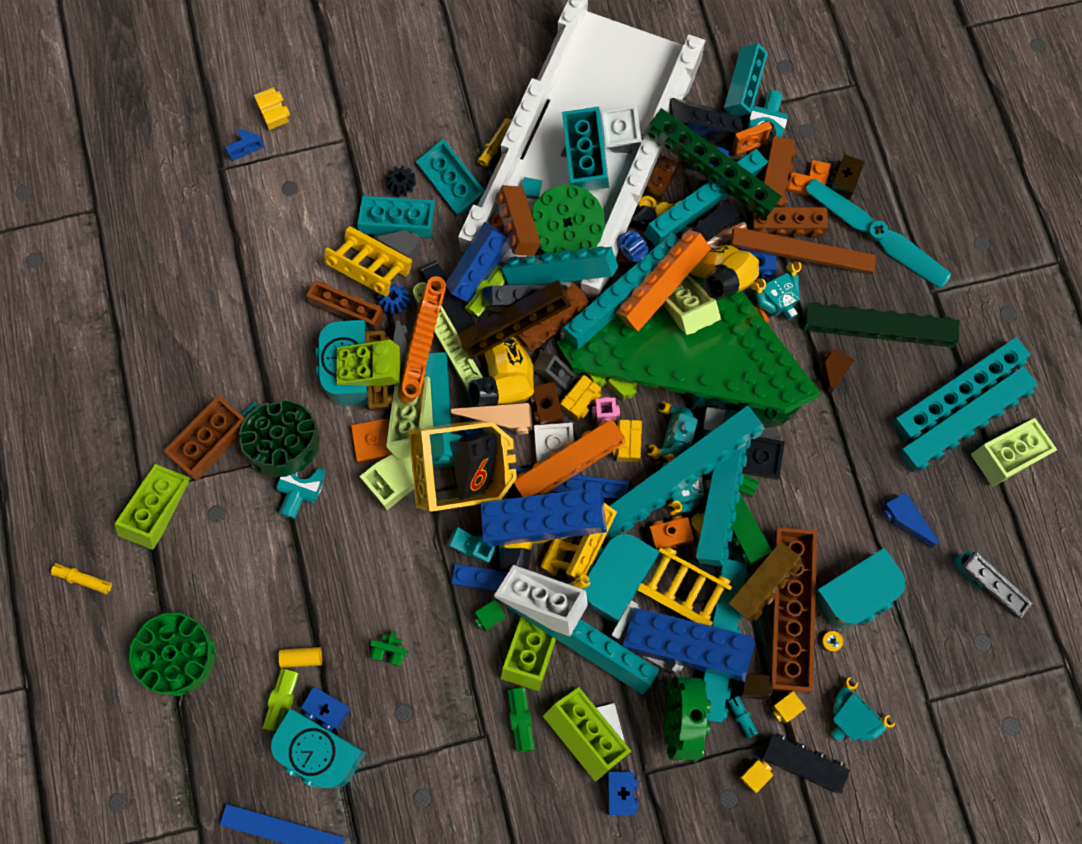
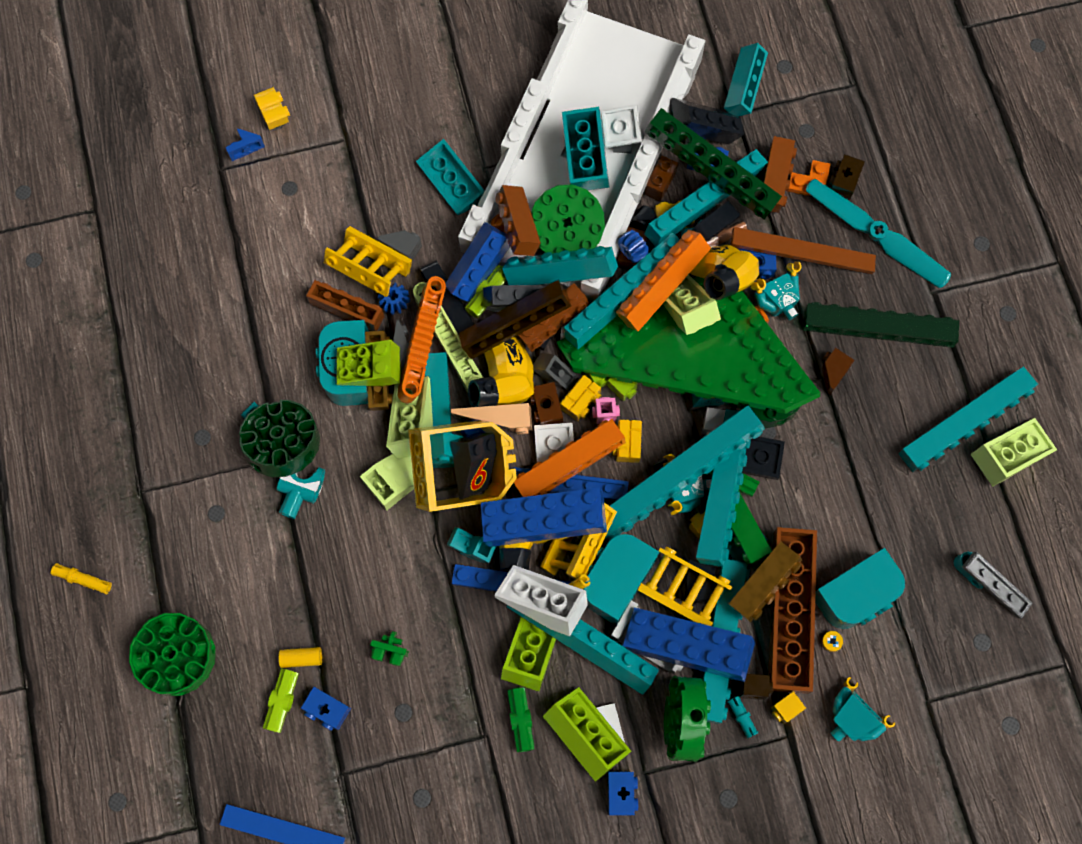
lime slope [115,464,190,550] -> none
dark orange brick [164,395,245,481] -> none
teal brick [271,709,366,789] -> none
orange plate [351,418,393,463] -> none
teal slope [357,196,435,238] -> none
black gear [385,165,416,197] -> none
green brick [474,600,507,632] -> none
yellow pin [477,118,512,167] -> none
teal tile [522,177,542,199] -> none
yellow tile [638,196,657,210] -> none
teal torso [647,401,698,459] -> none
orange brick [649,516,694,551] -> none
orange plate [731,121,772,156] -> none
yellow brick [739,760,773,794] -> none
teal connector [748,90,788,137] -> none
dark orange brick [751,207,828,237] -> none
black brick [761,733,850,794] -> none
blue slope [882,492,940,548] -> none
teal brick [892,337,1031,442] -> none

